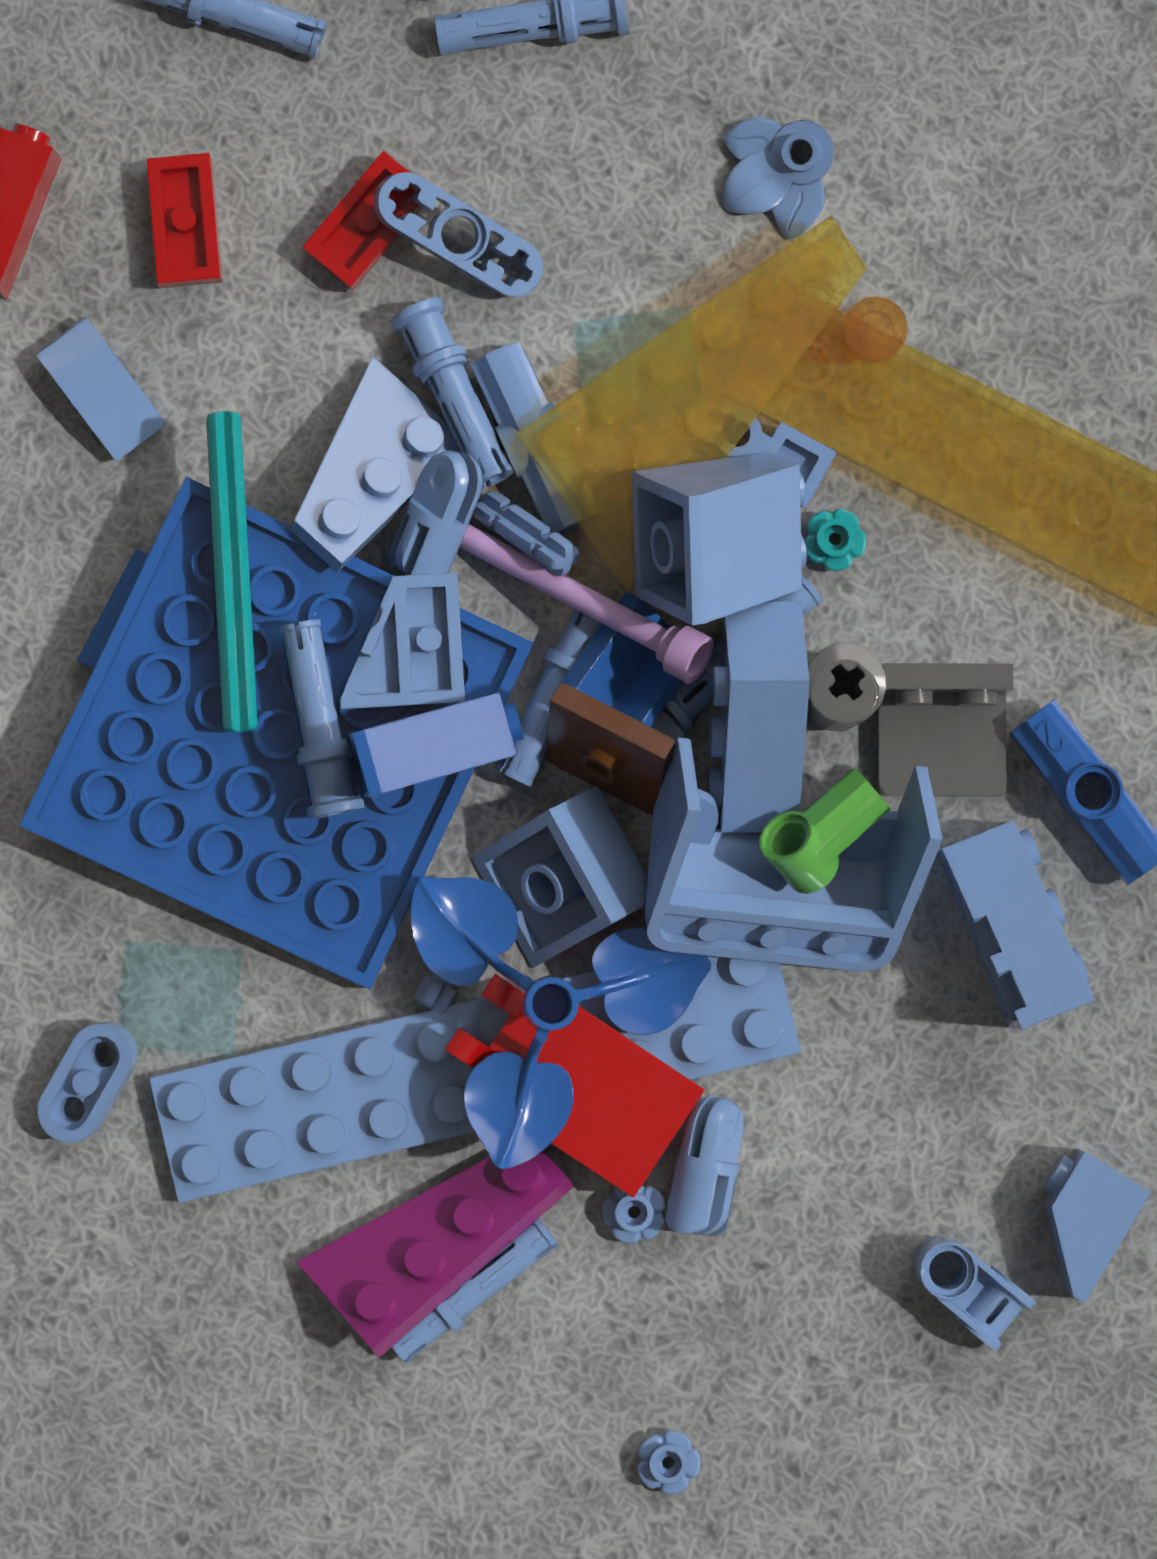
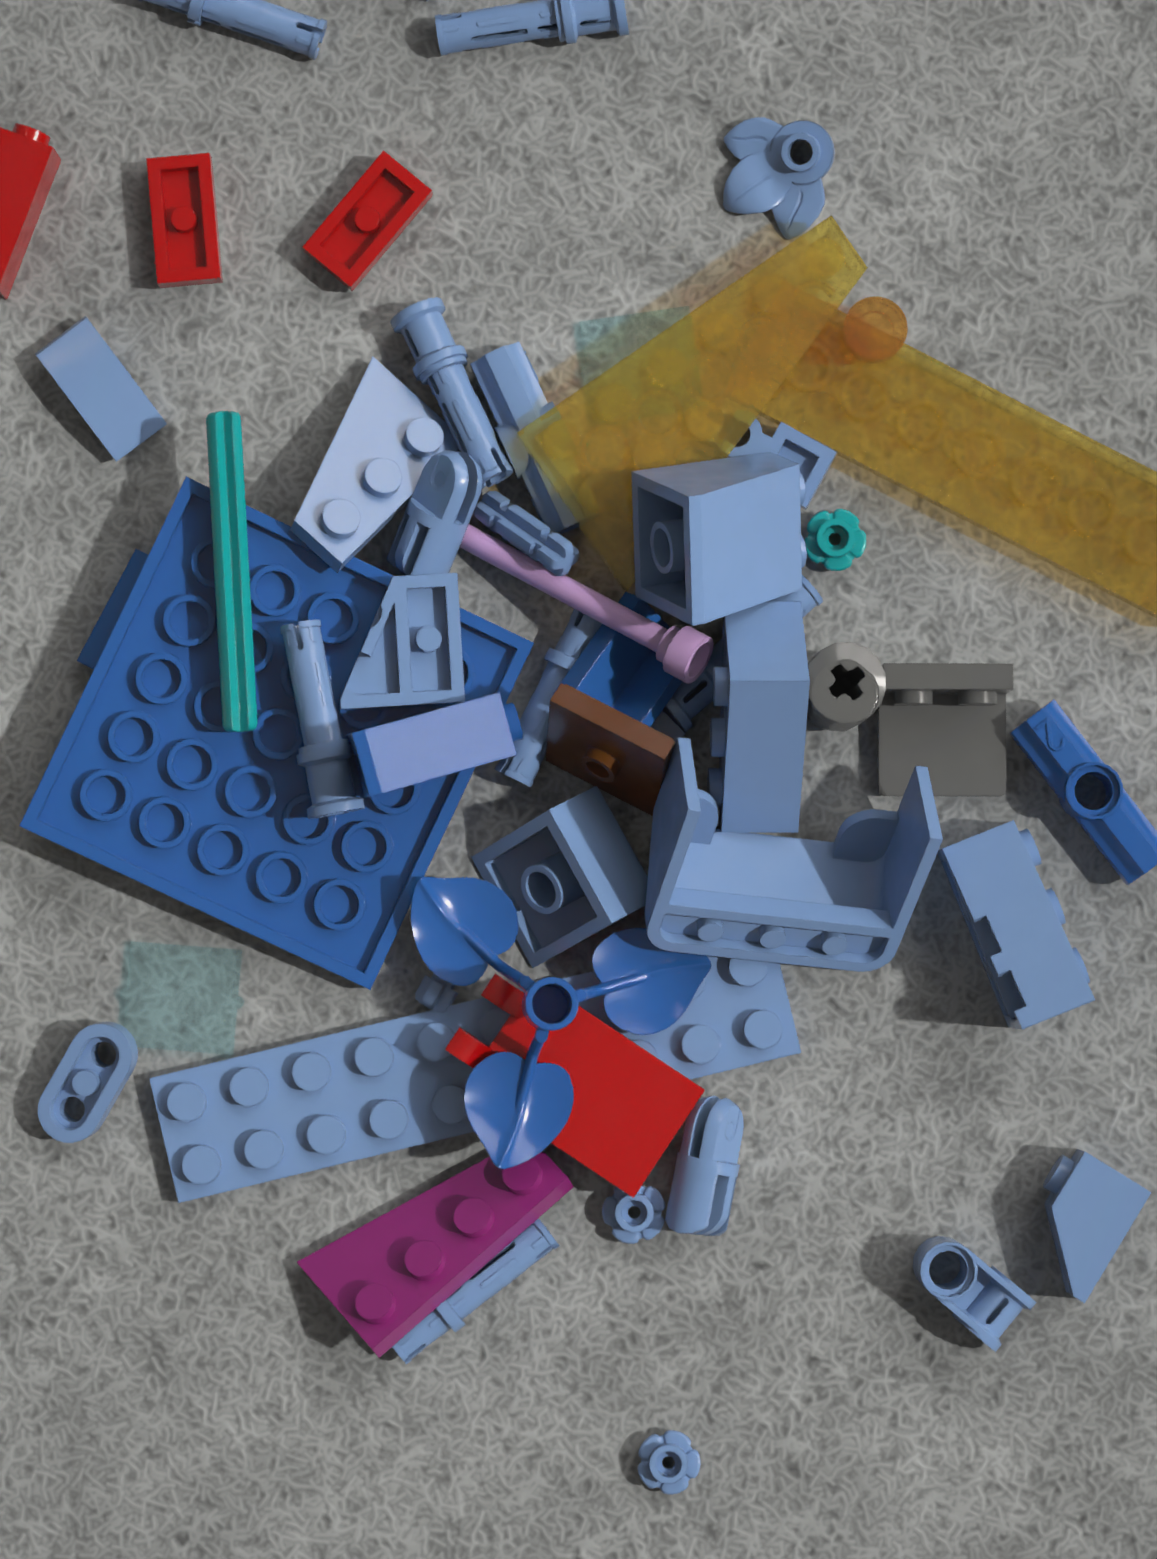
medium blue beam [373,172,543,297] -> none
bright green piece [759,768,891,894] -> none

